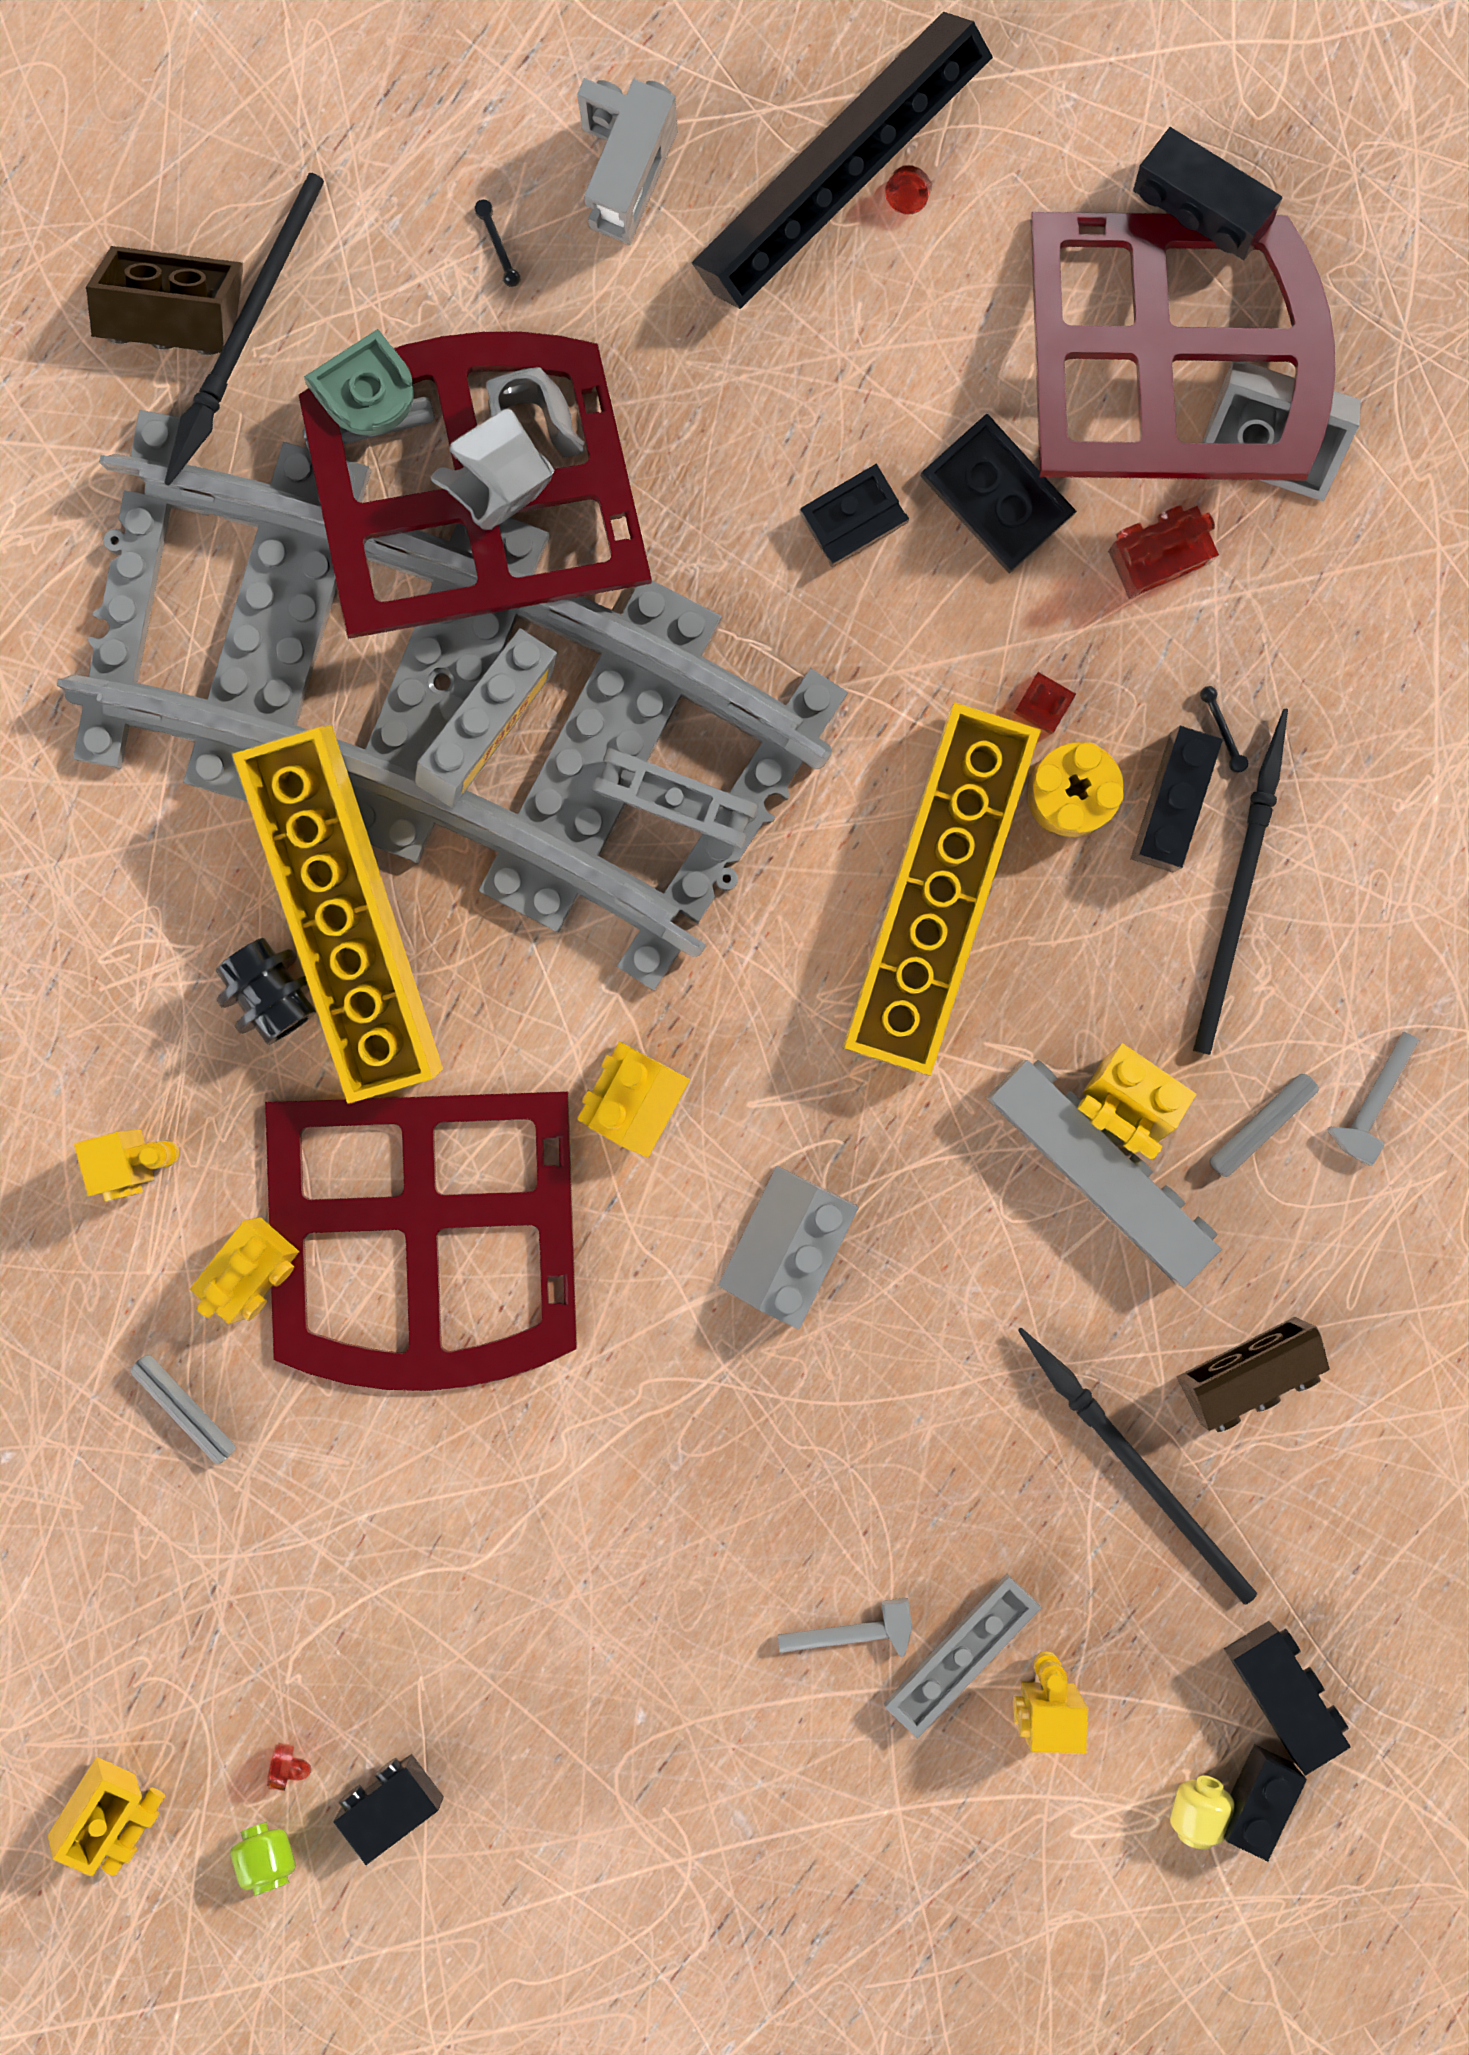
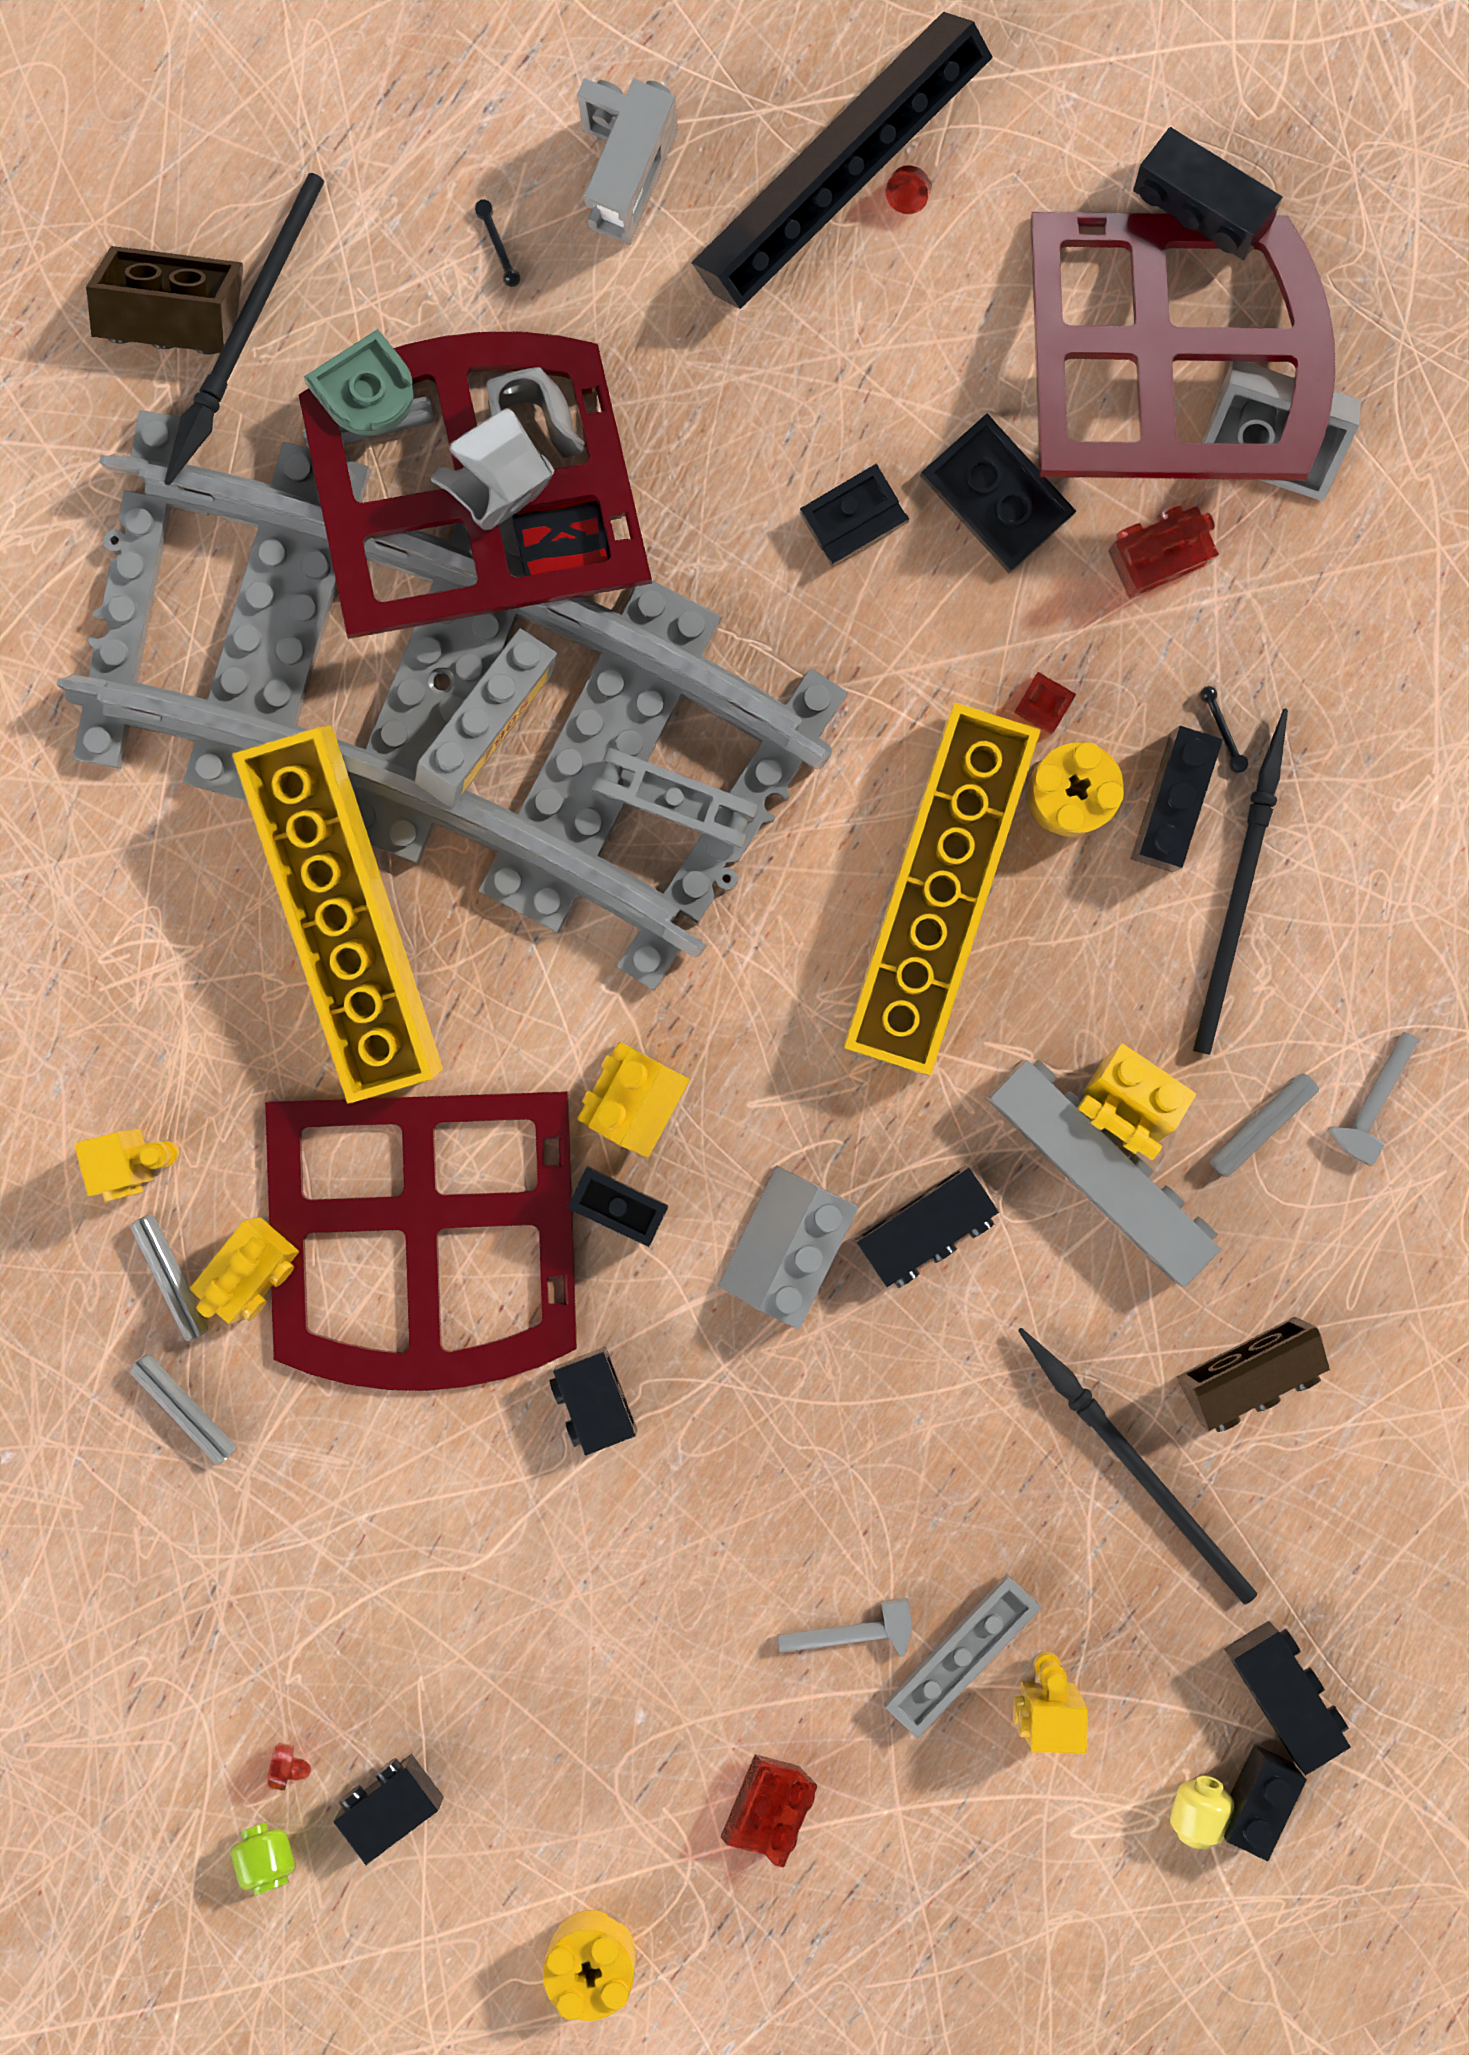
yellow brick [48,1756,165,1877] -> none
black piece [216,938,316,1045] -> none
none -> light grey axle [131,1215,208,1341]
none -> flag [512,500,611,576]
none -> yellow brick [543,1910,636,2021]
none -> black brick [549,1346,638,1456]
none -> black brick [567,1166,669,1247]
none -> clear red bracket [720,1754,817,1868]
none -> black brick [855,1166,999,1288]

